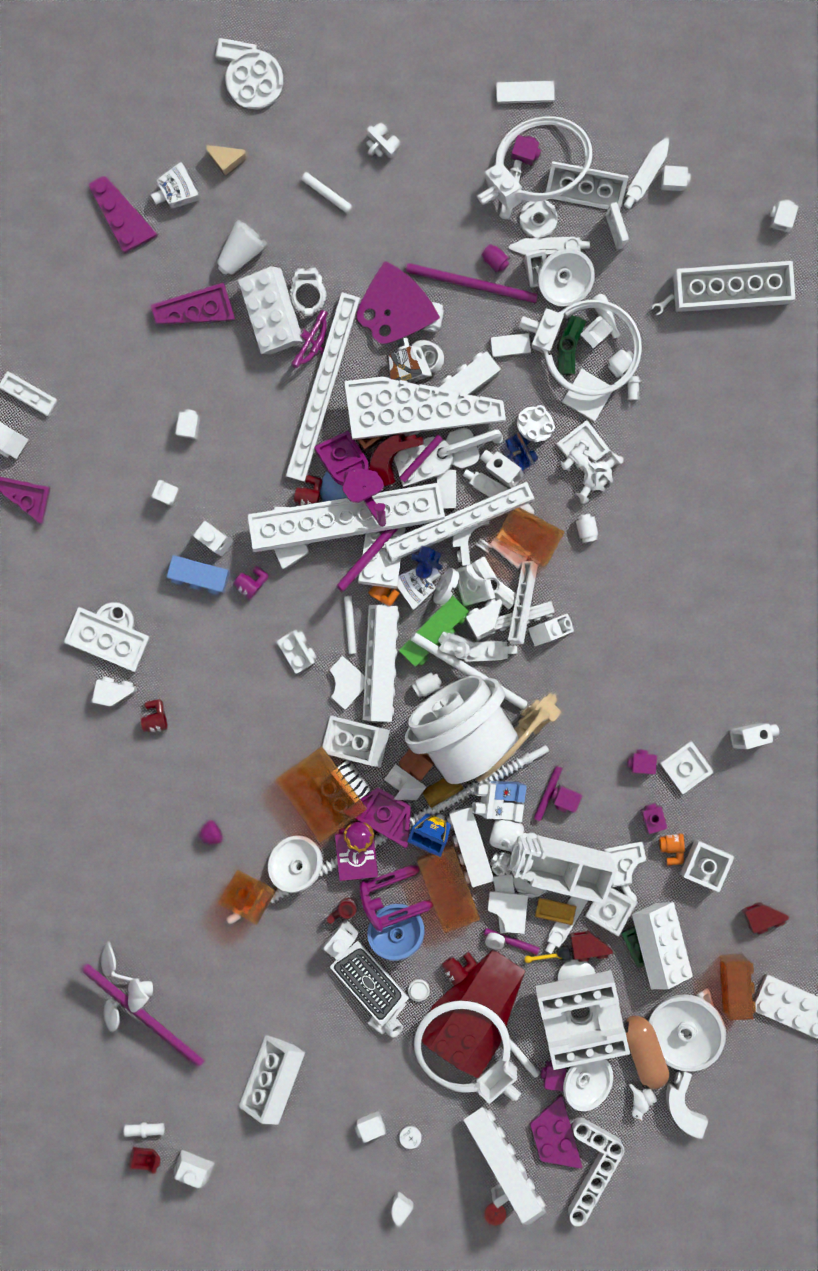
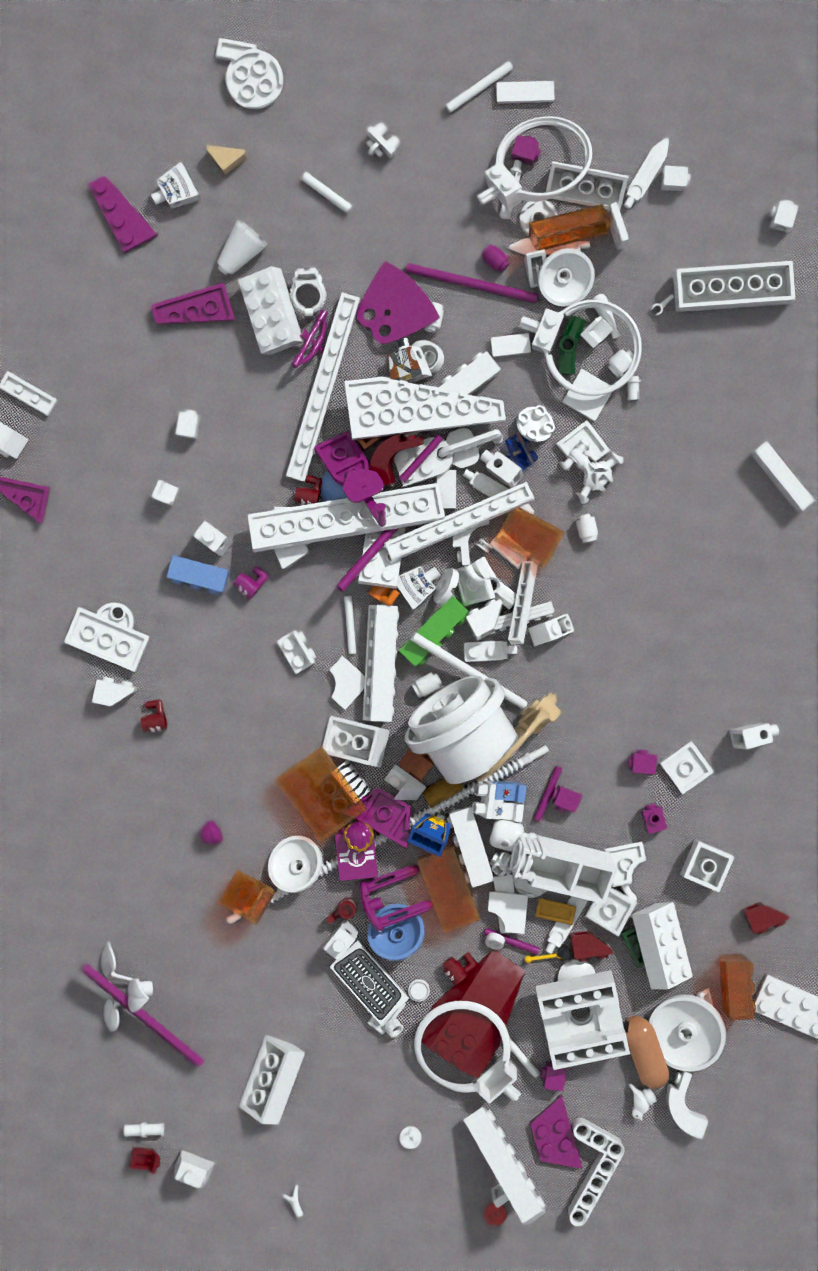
white brick [355,1111,386,1143] -> none
white brick [392,1191,413,1227] -> none
clear blue hips [411,546,443,579] -> none
white hips [438,632,475,660] -> none
white dish [563,1059,613,1111] -> none
orange piece [659,833,685,866] -> none
none -> white bar [282,1185,303,1218]
none -> white piece [445,61,513,113]
none -> clear orange brick [529,204,610,251]
none -> white panel [751,441,815,513]

